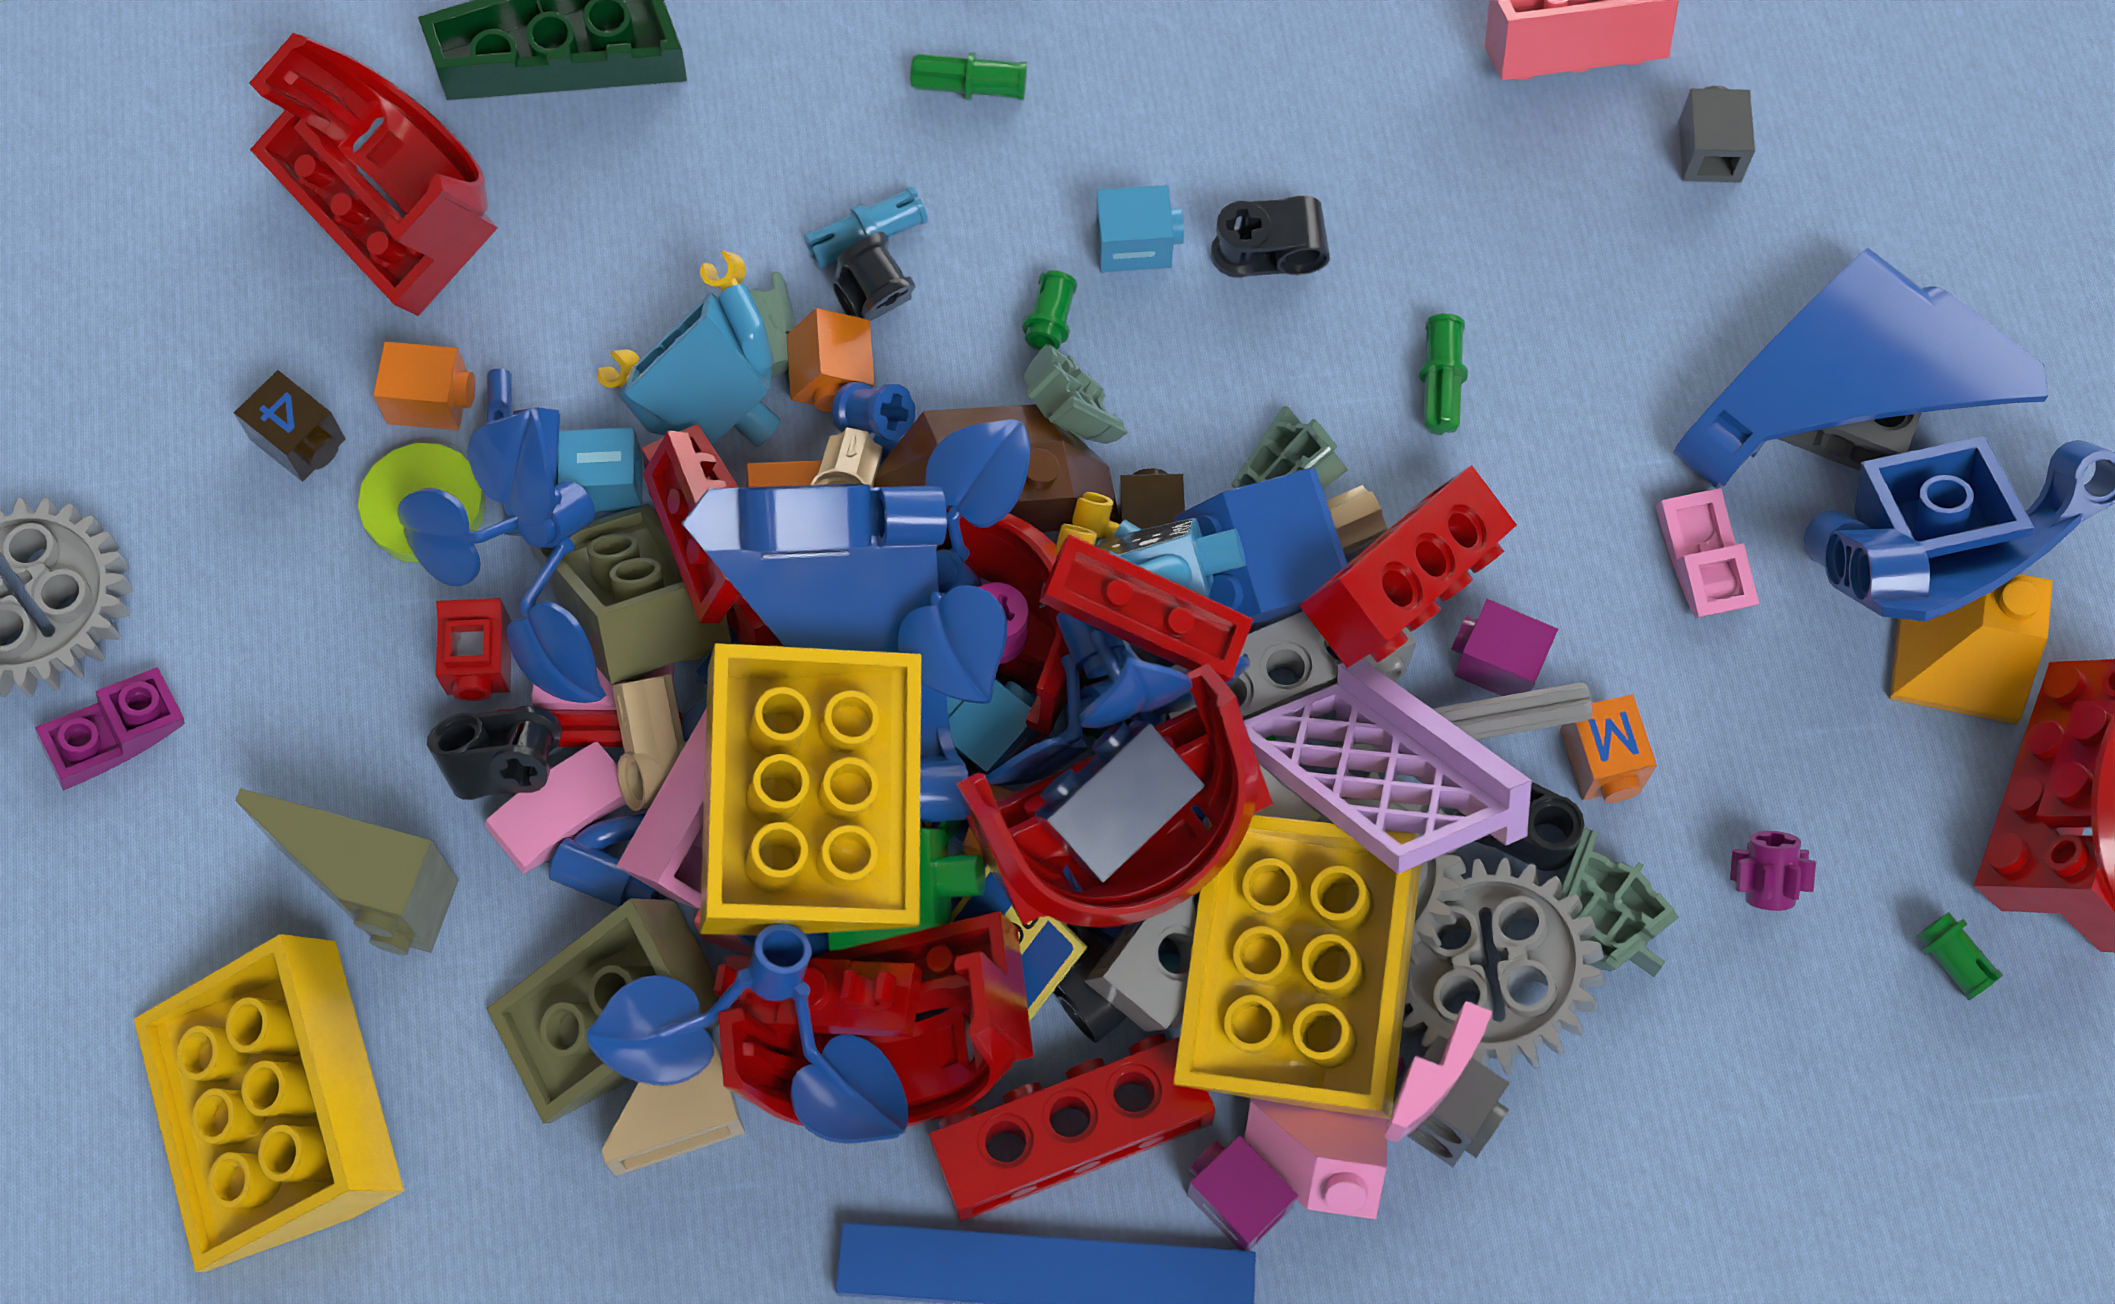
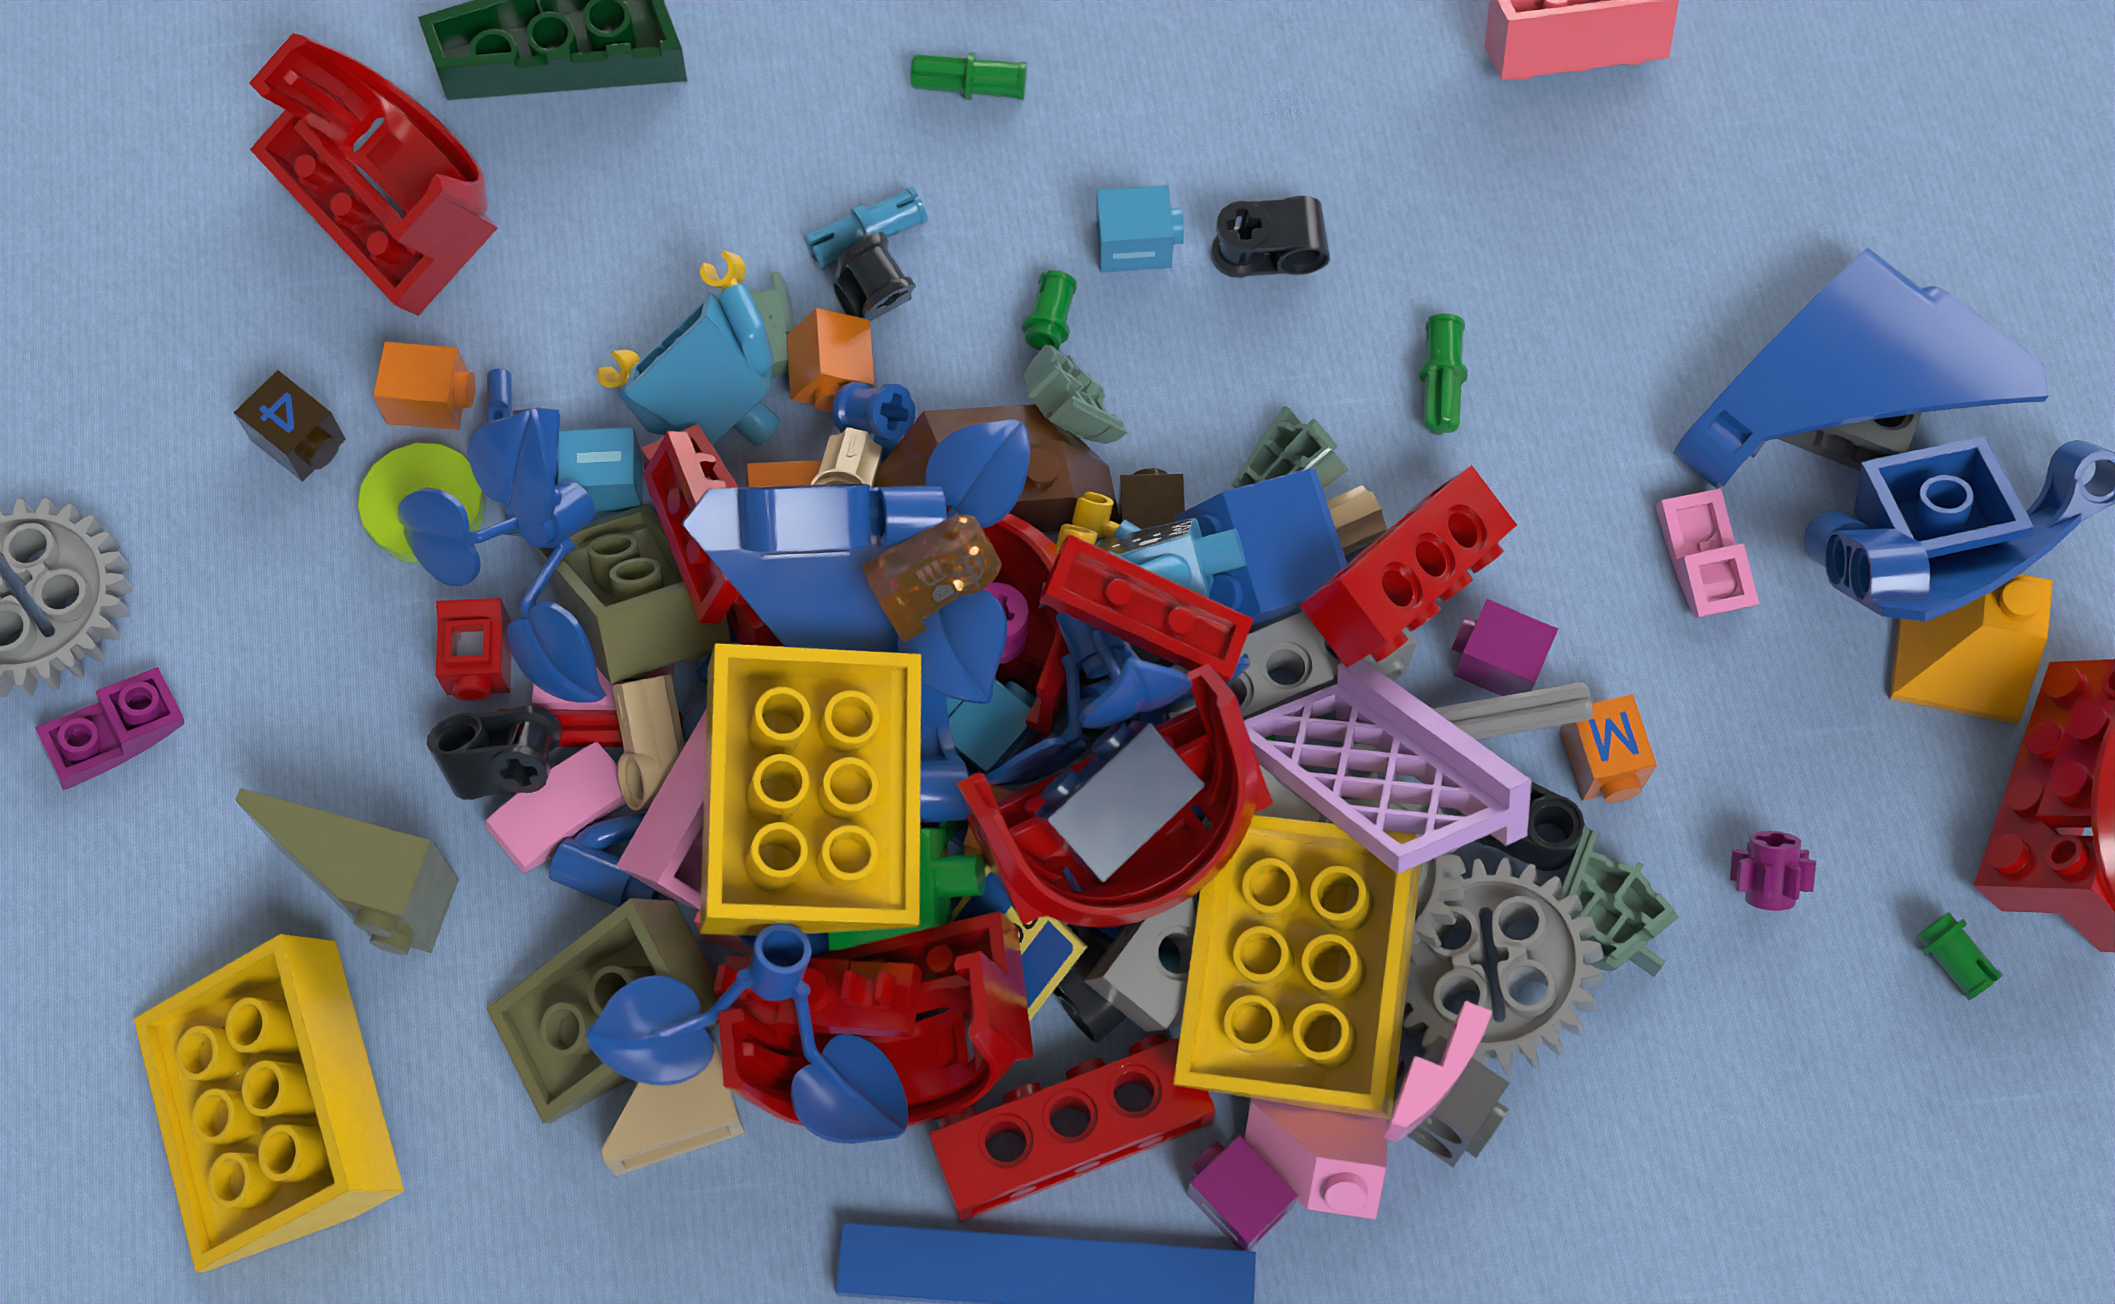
dark grey brick [1678,86,1755,183] -> none
none -> clear orange leg [861,514,1001,643]

